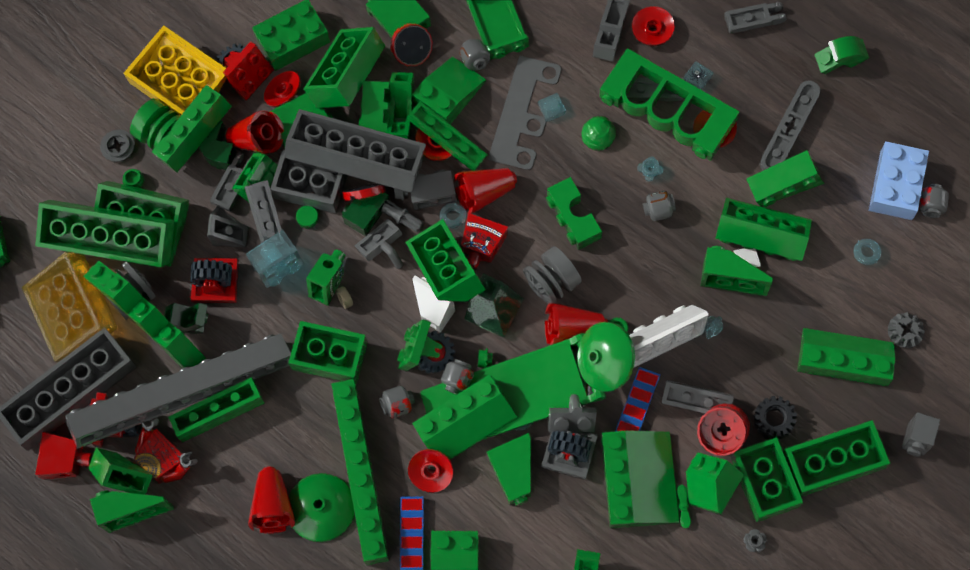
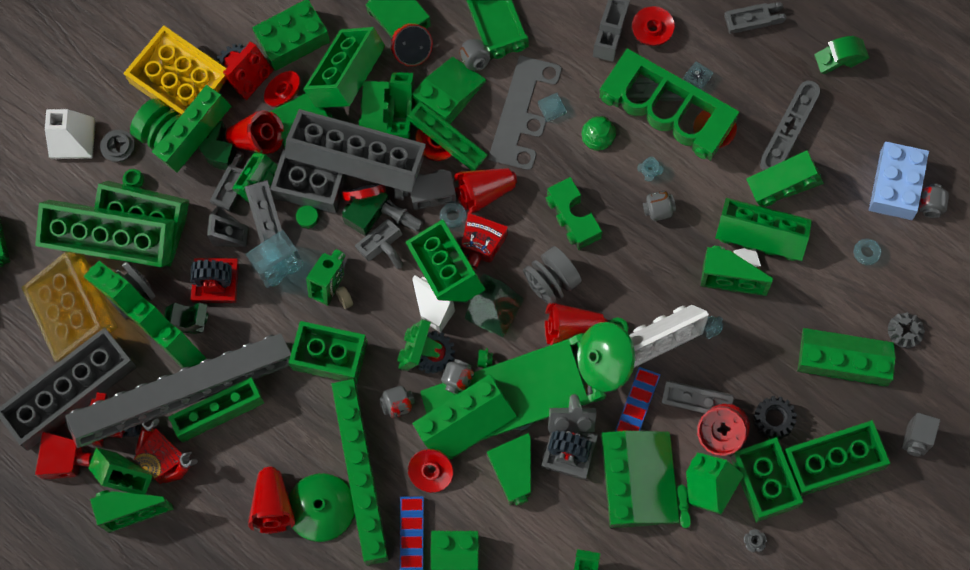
none -> white slope [45,109,96,159]

